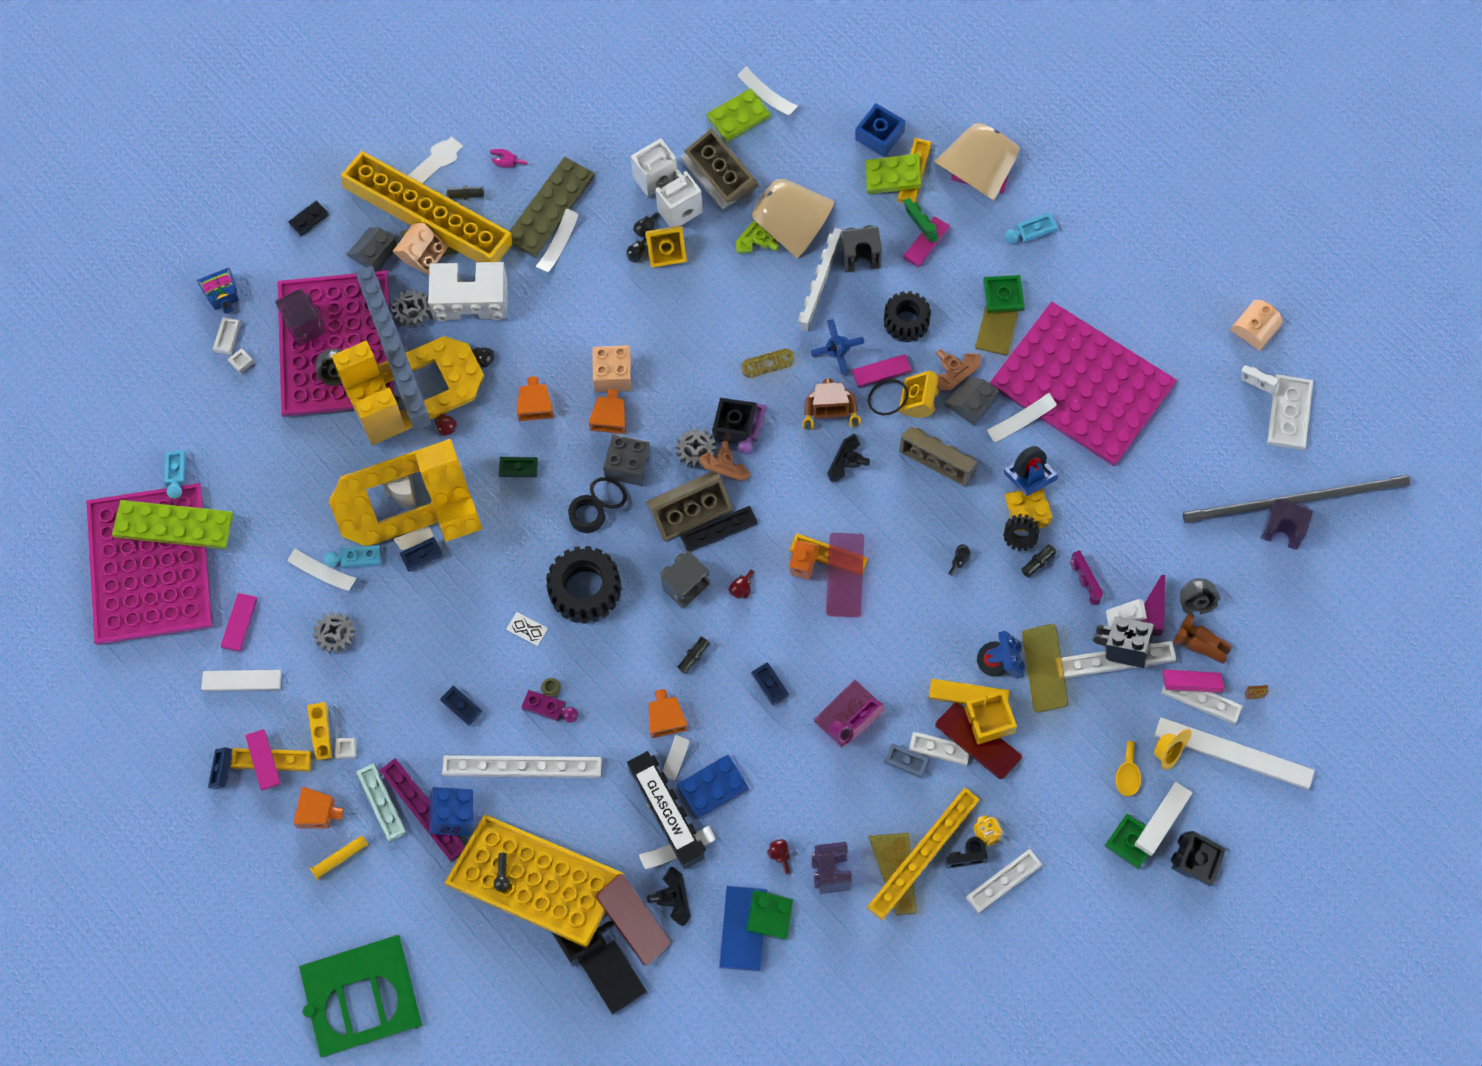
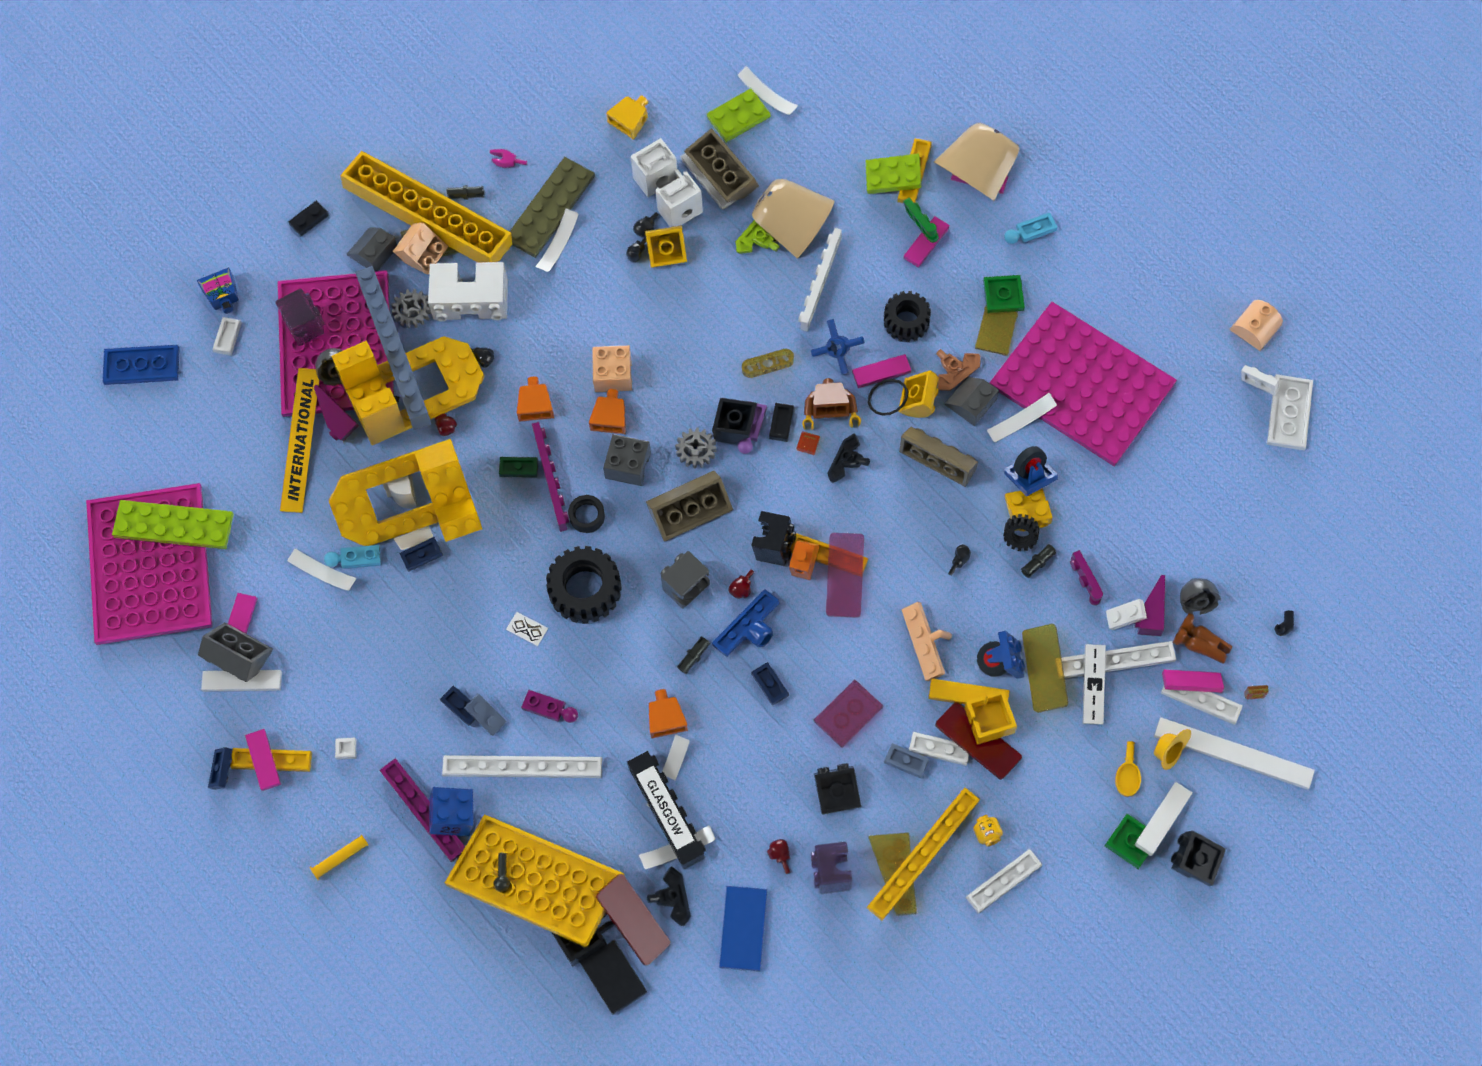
medium azure plate [164,450,186,499] -> none
white tile [227,348,255,374] -> none
orange torso [293,787,344,829] -> none
green door [299,935,422,1058] -> none
yellow leg [307,702,333,761] -> none
light grey gear [313,611,356,654] -> none
light aqua tile [356,763,407,843] -> none
white sticker [408,136,463,183] -> none
olive plate [541,678,561,697] -> none
black piece [590,477,627,509] -> none
blue plate [677,754,749,819] -> none
black tile [680,506,758,552] -> none
nougat piece [698,441,750,482] -> none
green plate [746,890,793,940] -> none
magenta plate [828,698,886,744] -> none
dark grey piece [841,225,882,273] -> none
blue brick [855,103,906,158] -> none
black plate [945,837,988,869] -> none
black hinge [1093,616,1154,668] -> none
dark grey piece [1183,475,1410,523] -> none
clear purple piece [1260,498,1313,550] -> none
none -> blue tile [103,344,179,385]
none -> dark grey slope [198,622,273,682]
none -> yellow sticker [280,368,319,513]
none -> magenta slope [314,385,359,441]
none -> sand blue plate [464,694,507,736]
none -> magenta plate [532,422,570,532]
none -> yellow torso [606,95,648,140]
none -> blue plate [712,589,780,657]
none -> black piece [751,511,796,566]
none -> black tile [769,403,794,442]
none -> tile [797,431,820,455]
none -> black plate [813,763,861,814]
none -> light nougat plate [901,602,952,681]
none -> white tile [1083,644,1106,725]
none -> black arm [1274,610,1294,636]

